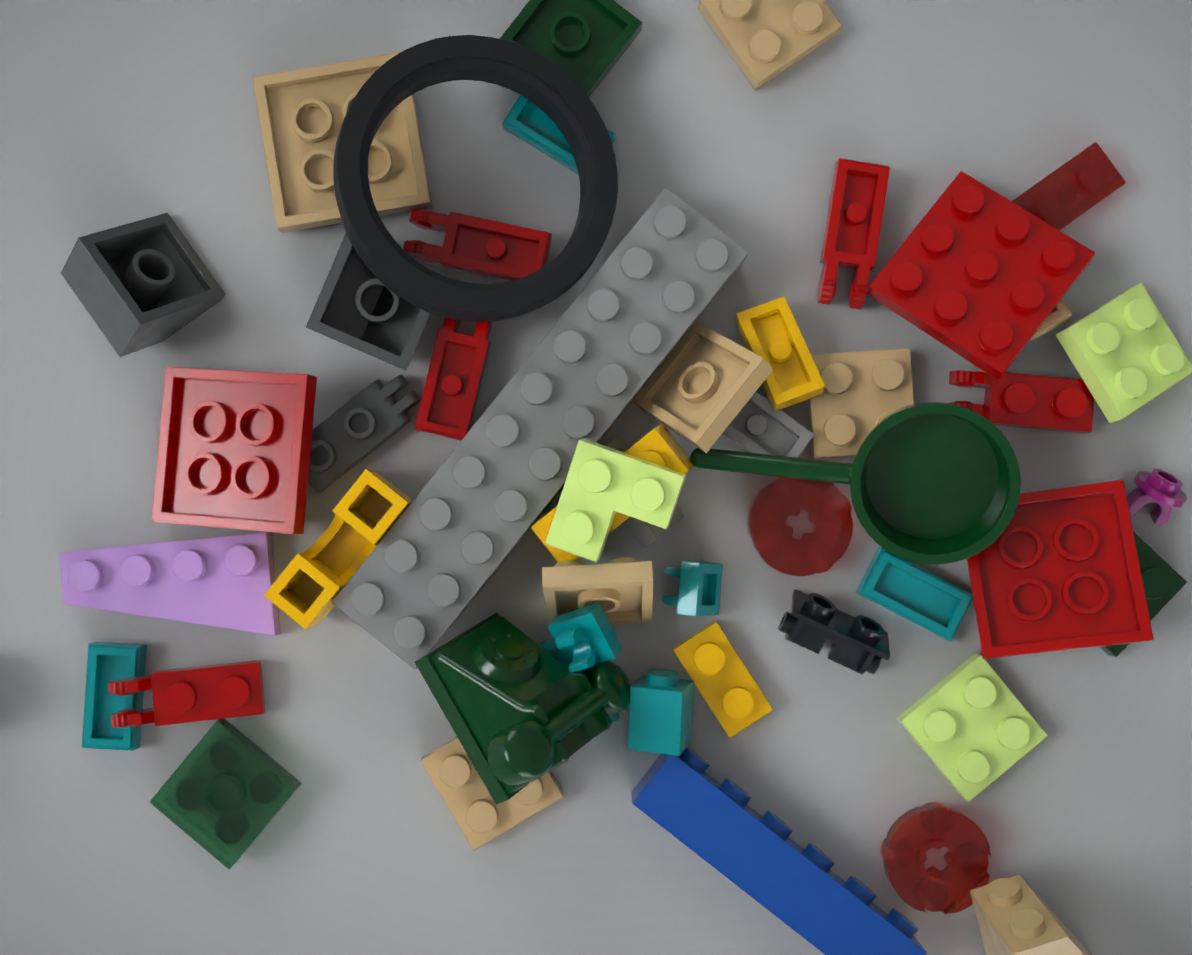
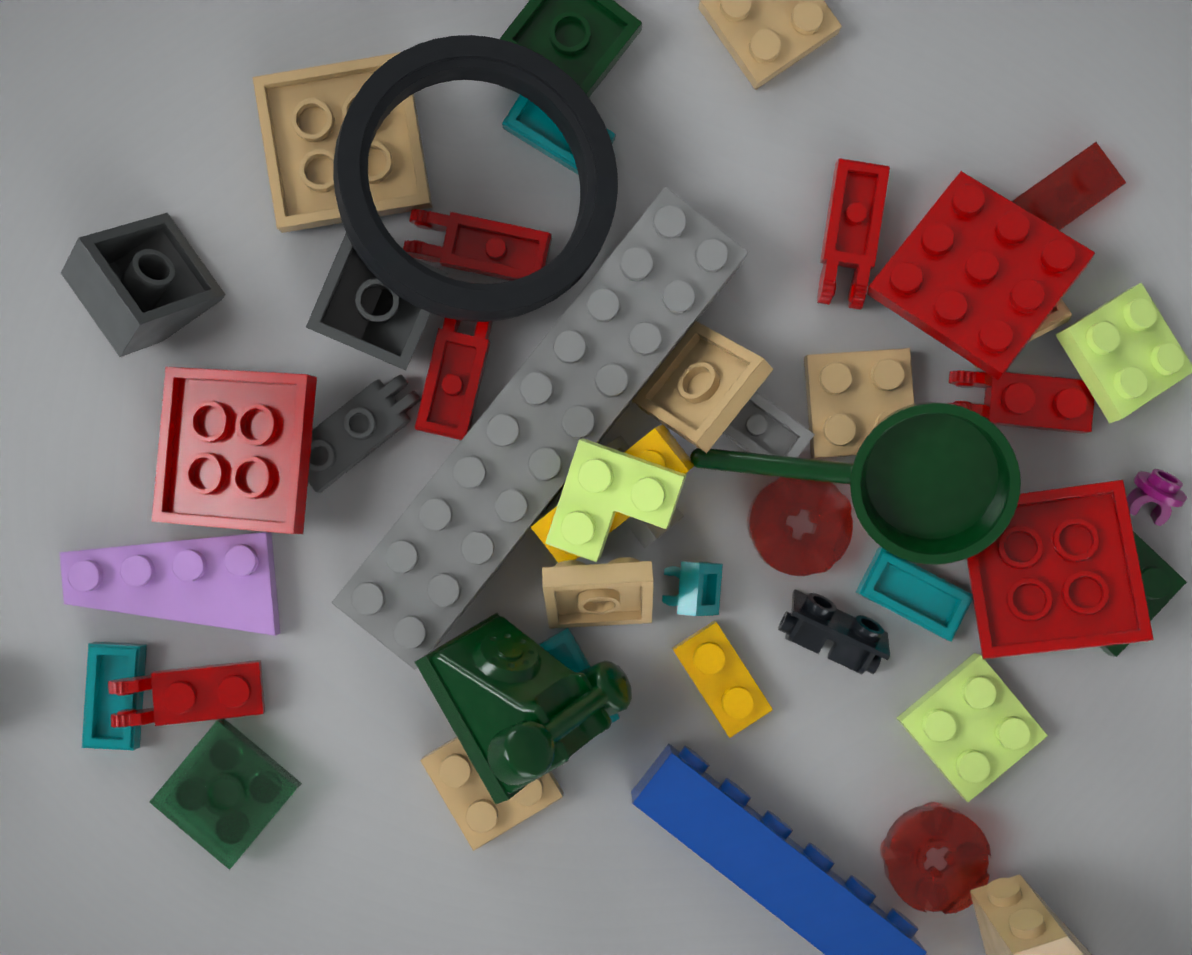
yellow arch [264,469,413,629] -> none
teal tile [548,603,622,673] -> none
teal brick [628,669,694,756] -> none
yellow plate [735,296,826,412] -> none

